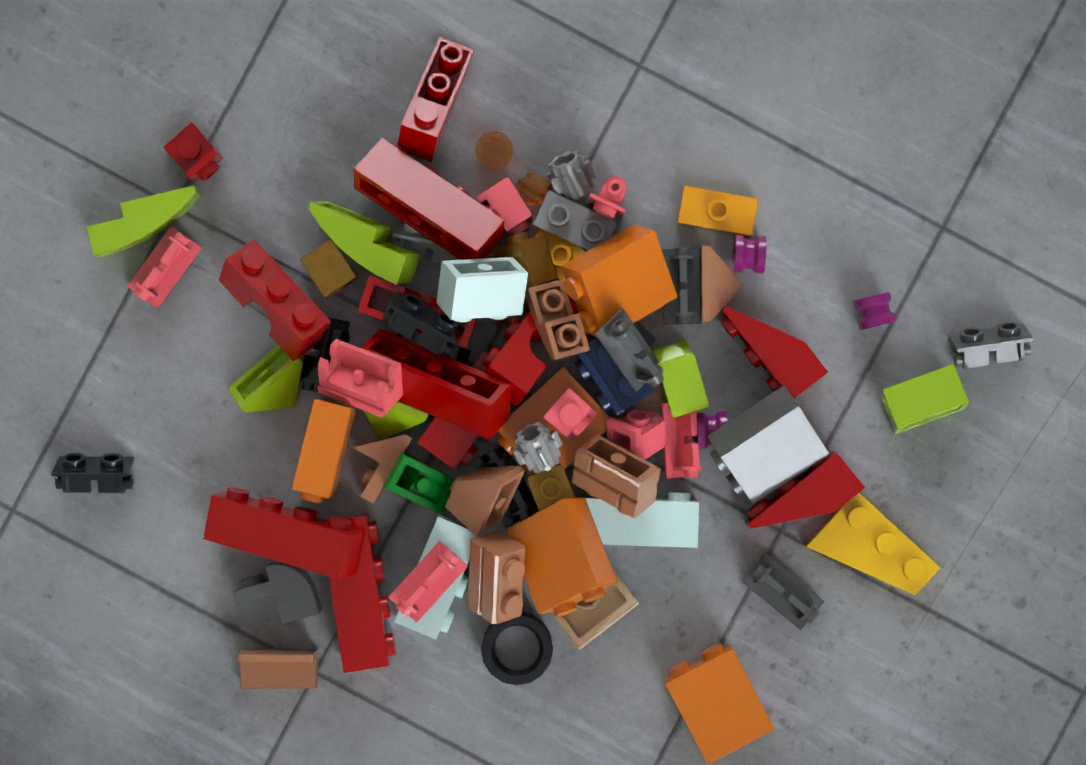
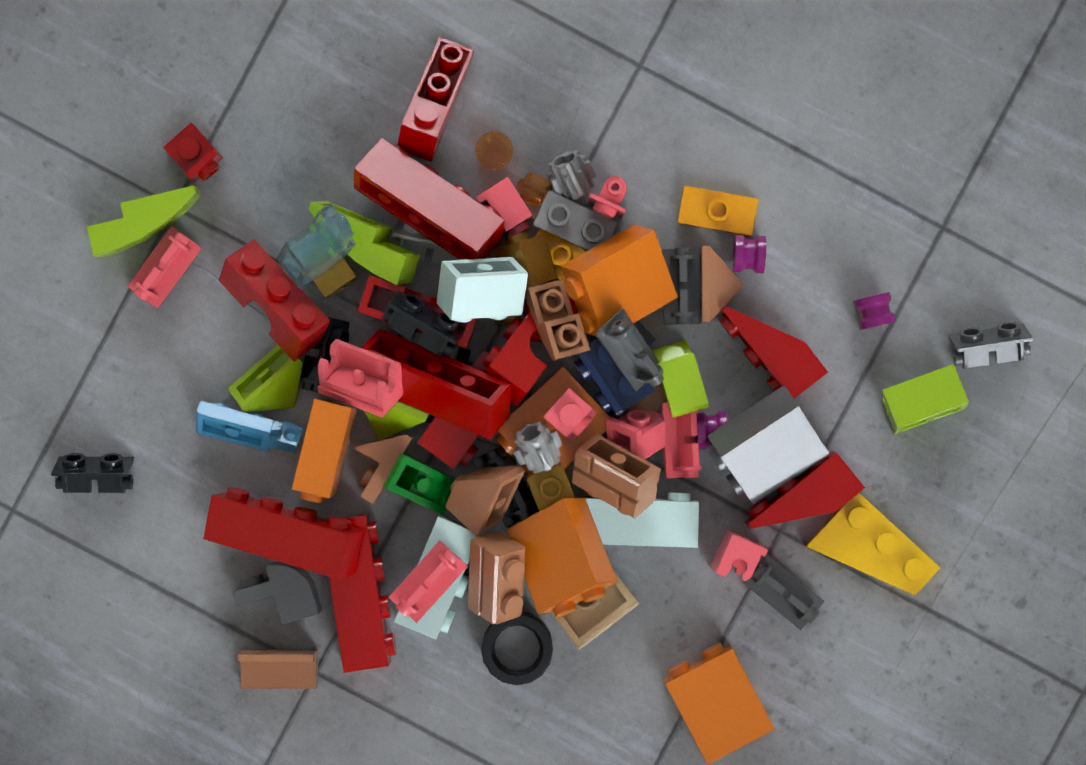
none -> dark azure hinge [196,401,303,454]
none -> clear light blue brick [276,204,356,289]
none -> coral hinge [710,529,768,581]

